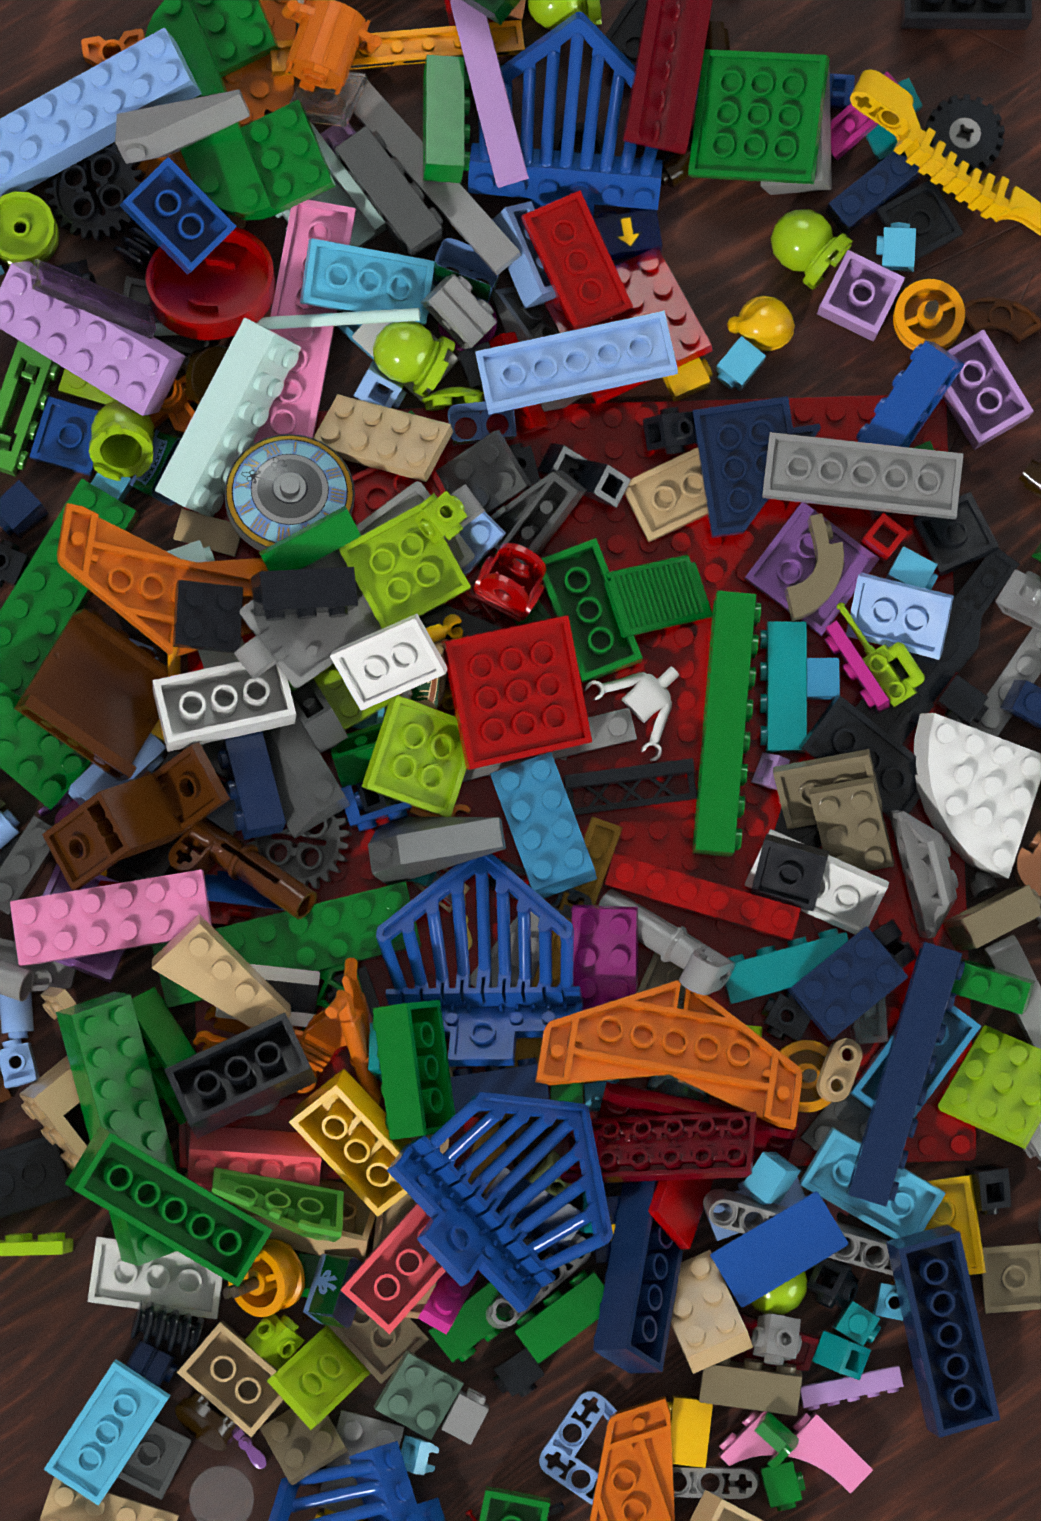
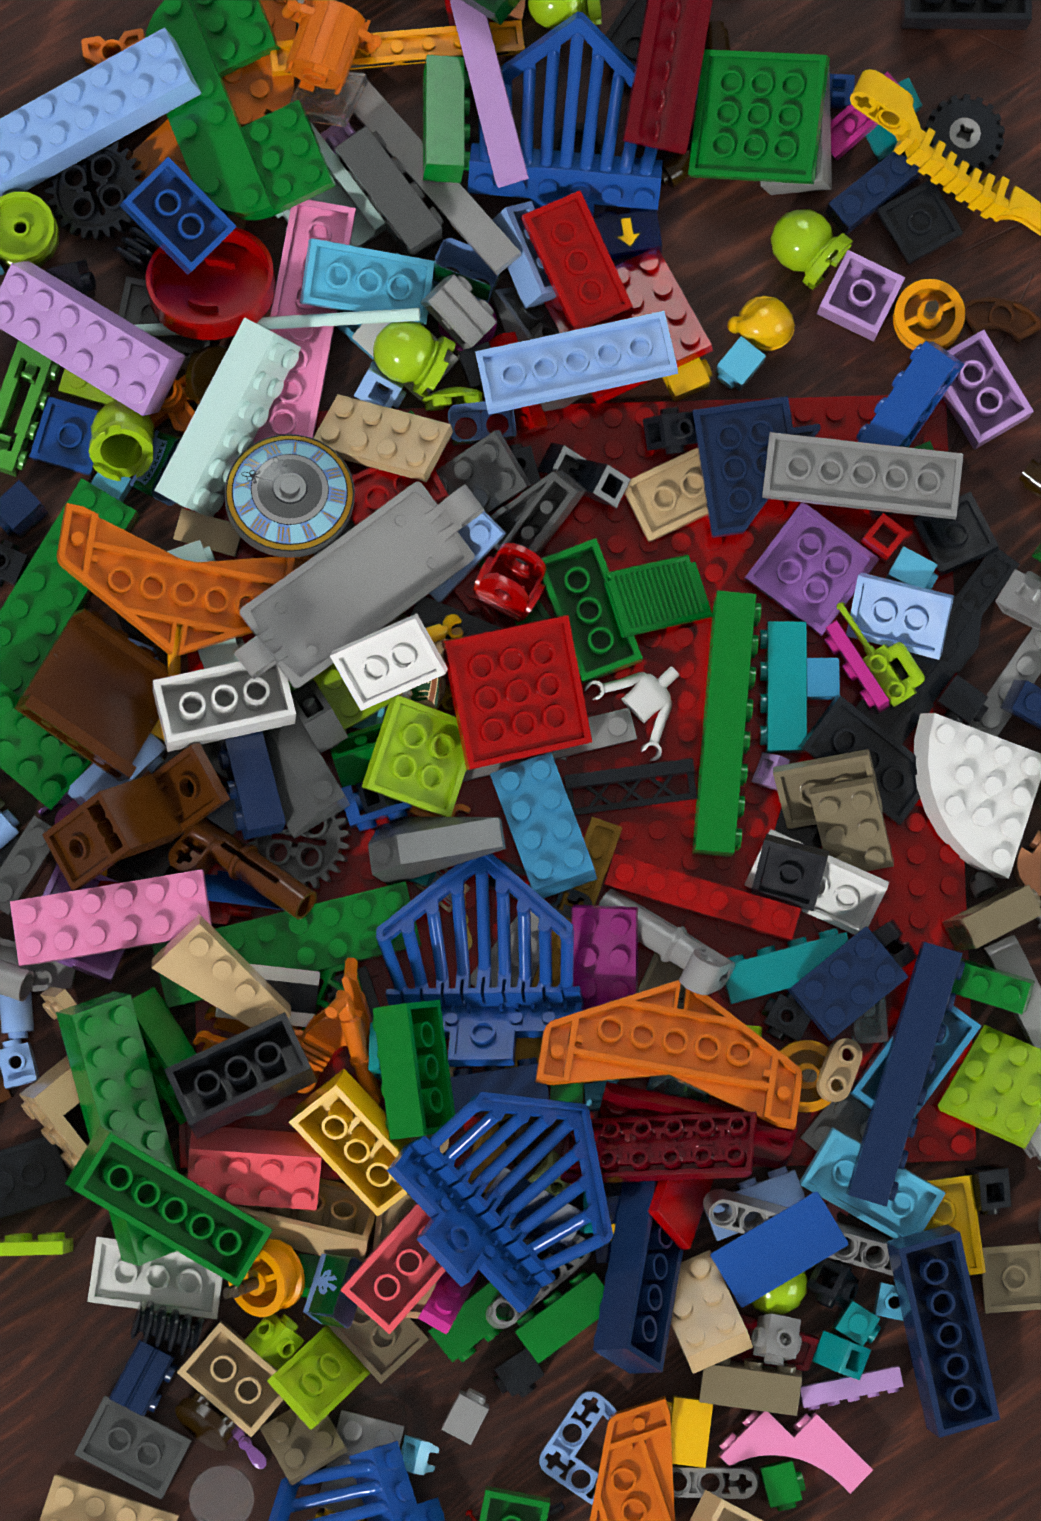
clear purple tile [30,259,156,339] -> none
medium azure plate [44,1359,171,1506] -> none
light grey wedge [115,89,250,164] -> none
black plate [173,580,243,653] -> none
bright green wedge [211,1167,344,1242] -> none
black brick [251,567,358,621] -> none
green tile [259,506,361,571] -> none
lime plate [339,503,471,629] -> none
sand green plate [373,1350,464,1440] -> none
lime brick [414,491,467,544] -> none
medium azure brick [742,1152,800,1205] -> none
green tile [754,1412,799,1470] -> none
dark tan arch [784,513,844,622] -> none
medium azure brick [876,222,916,272] -> none
light grey wedge [888,810,958,939] -> none

